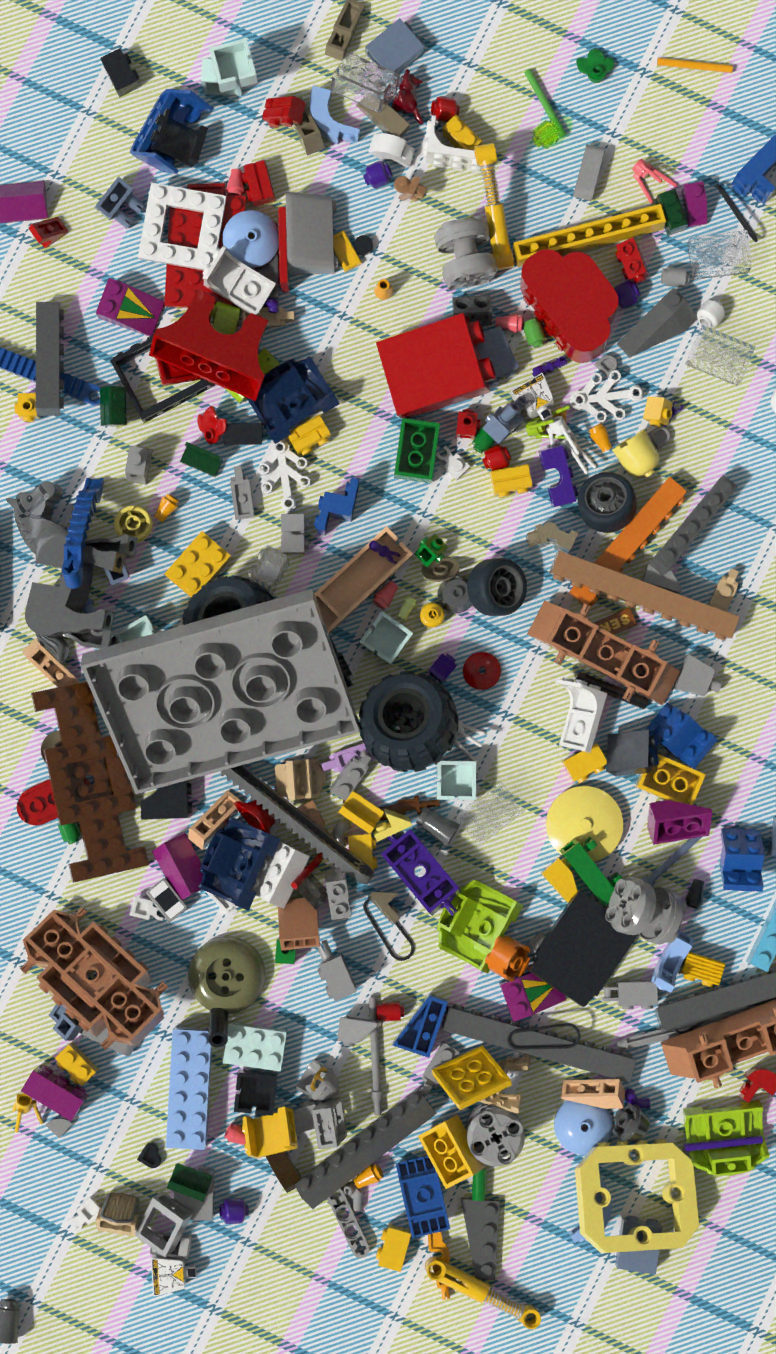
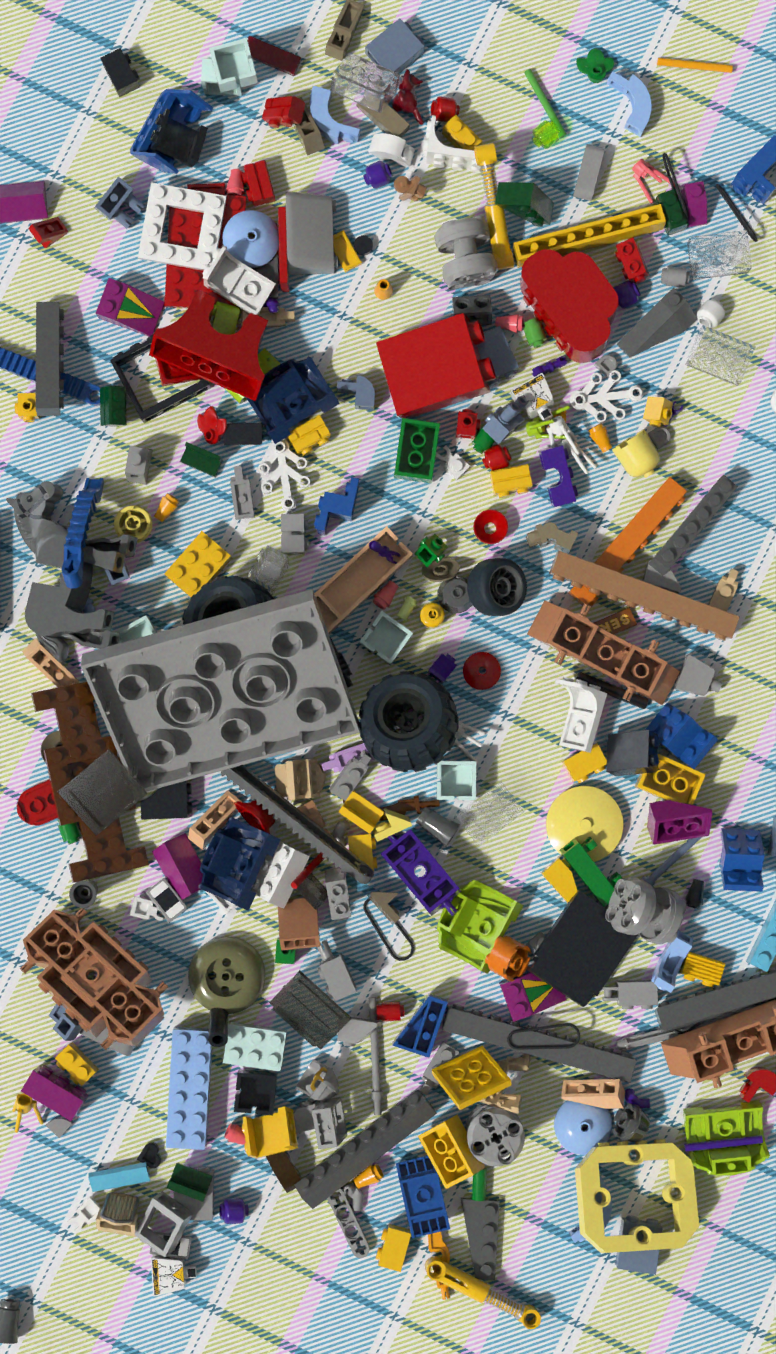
wheel [578,472,637,533] -> none
none -> clear smoke piece [58,749,147,836]
none -> dark grey plant [69,879,98,908]
none -> medium azure tile [88,1162,150,1192]
none -> dark red tile [247,36,301,76]
none -> clear smoke piece [269,970,352,1050]
none -> sand blue brick [337,375,375,410]
none -> red piece [473,510,508,544]
none -> dark green wedge [495,182,554,227]
none -> light blue arch [607,71,652,137]
none -> black piece [662,152,688,220]

